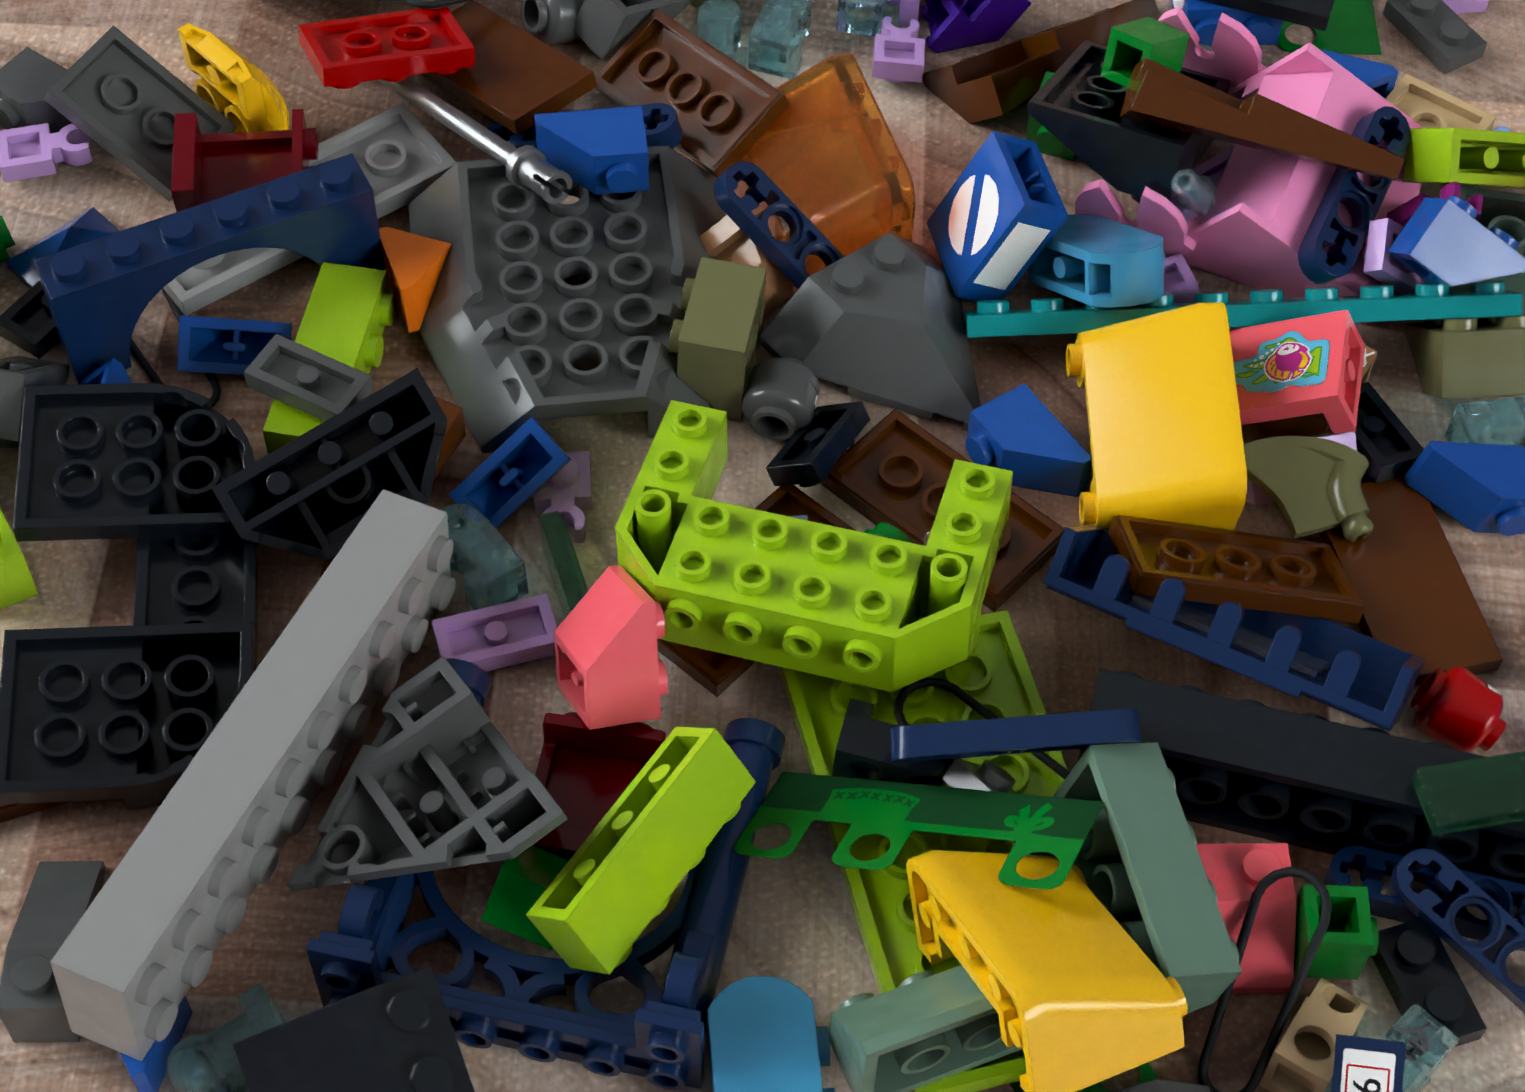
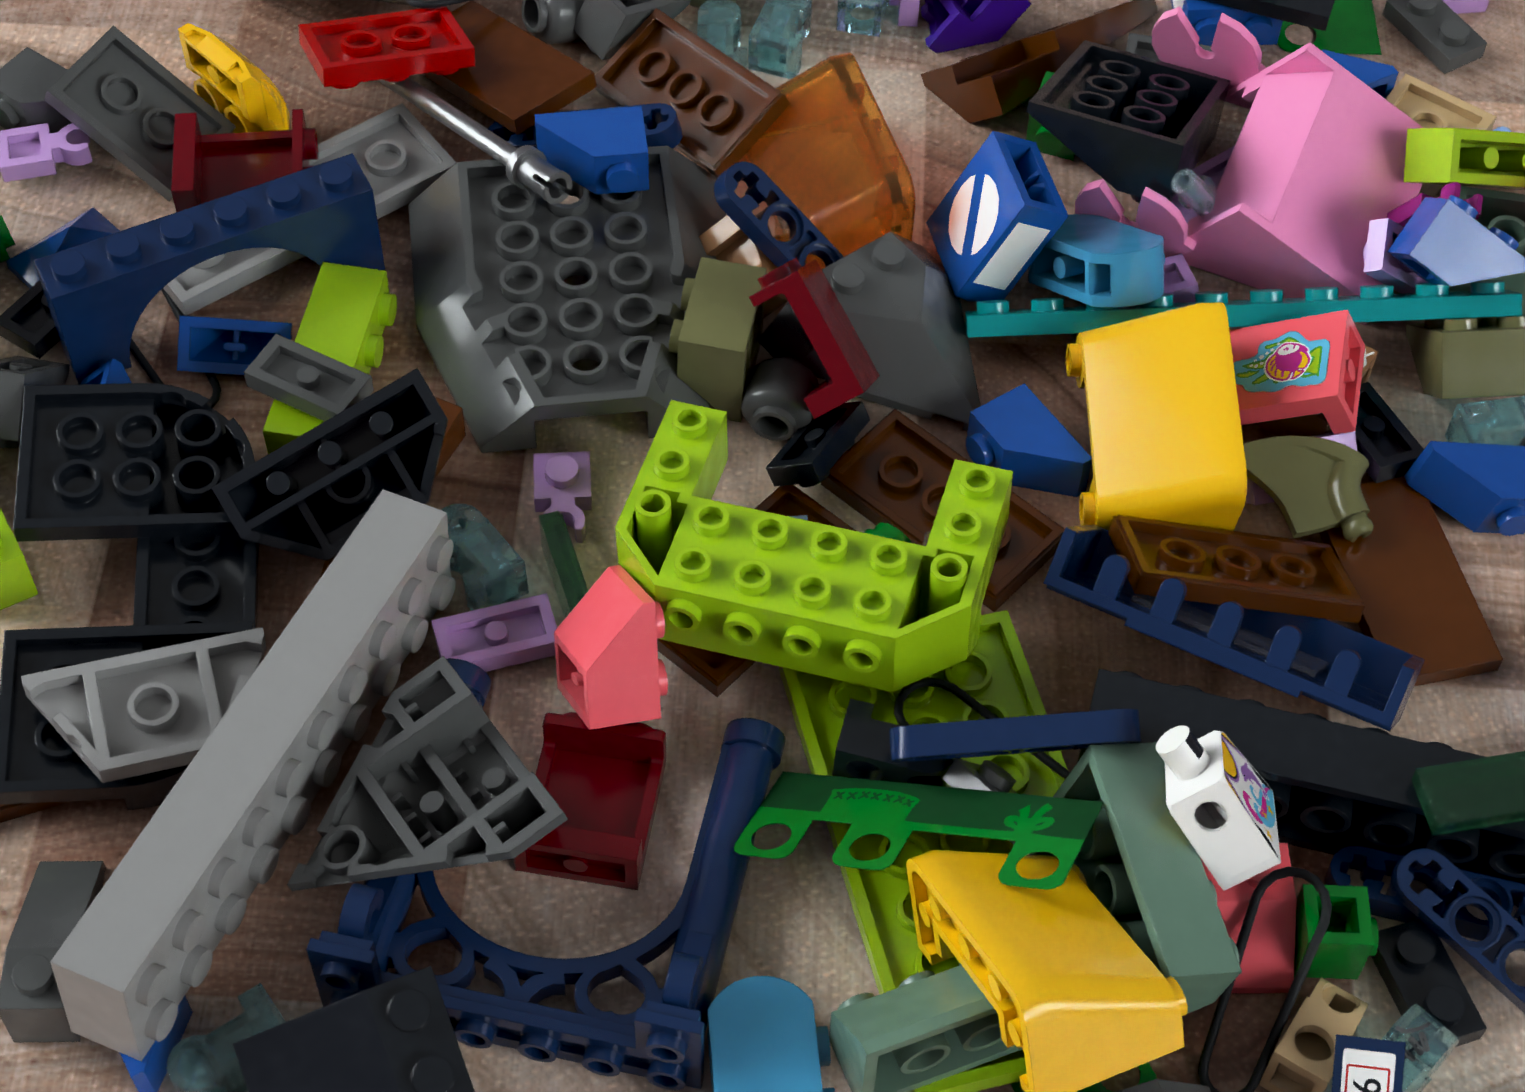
orange slope [379,227,451,333] -> none
blue slope [449,417,572,537] -> none
green brick [481,845,569,950] -> none
lime brick [526,727,756,975] -> none
lavender plate [872,16,925,83] -> none
green brick [1101,17,1190,88] -> none
reddish brown wedge [1120,58,1405,180] -> none
dark blue beam [1298,106,1411,284] -> none
red head [1410,666,1506,753] -> none
none -> light grey wing [21,627,266,783]
none -> dark red panel [749,257,880,419]
none -> white torso [1155,725,1281,891]

